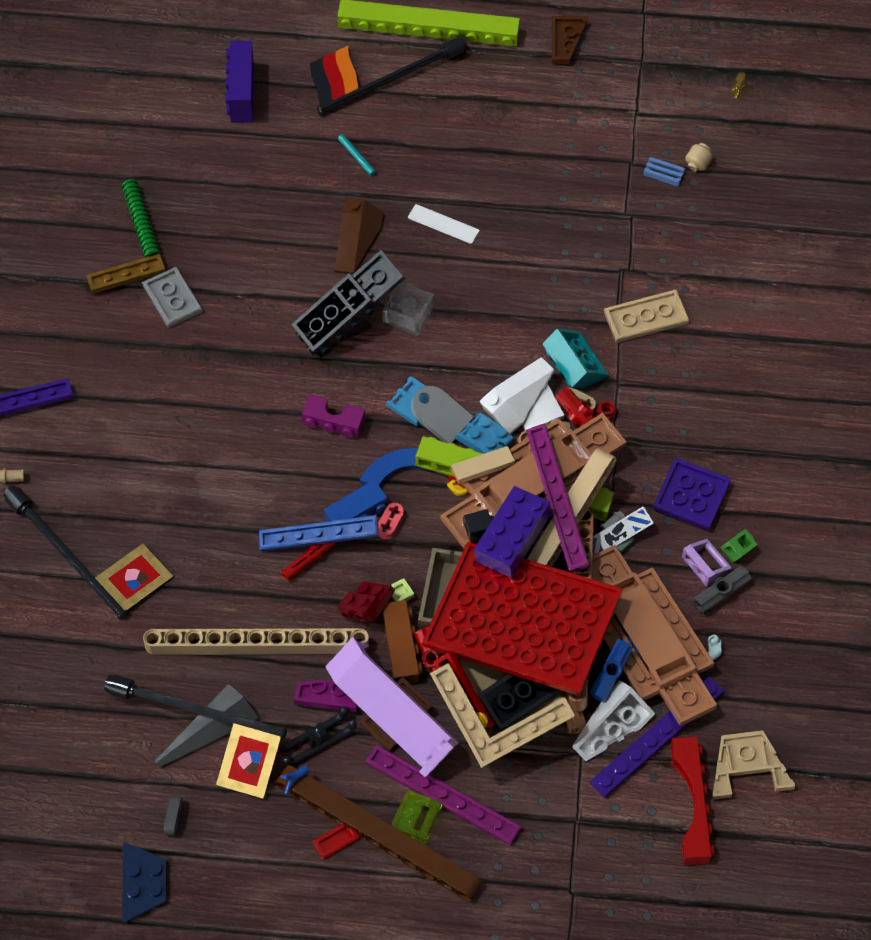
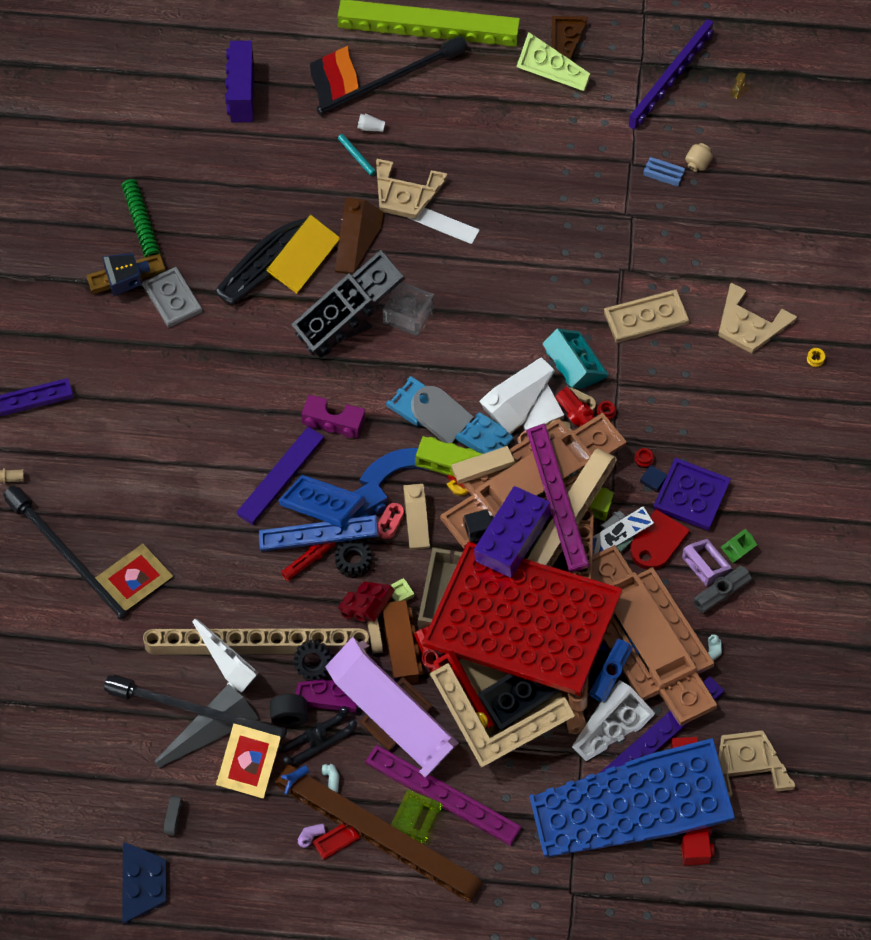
none -> torso [102,253,150,296]
none -> white wedge [193,618,259,693]
none -> black piece [215,218,307,304]
none -> dark purple tile [237,427,324,525]
none -> yellow tile [266,215,340,294]
none -> black tyre [270,694,308,728]
none -> blue tile [278,475,366,527]
none -> black tyre [294,640,332,680]
none -> lavender arm [298,824,325,848]
none -> light aqua arm [322,764,339,792]
none -> black tyre [335,539,372,578]
none -> white cone [357,113,385,132]
none -> tan beam [367,618,383,654]
none -> tan wing [376,159,447,219]
none -> tan slope [403,484,430,550]
none -> yellowish green wing [517,32,591,91]
none -> blue wing [530,738,735,857]
none -> dark purple plate [629,19,714,130]
none -> red tile [630,509,690,570]
none -> red plate [634,448,654,467]
none -> dark blue tile [640,465,667,492]
none -> tan wing [718,283,797,353]
none -> yellow bush [807,348,825,367]

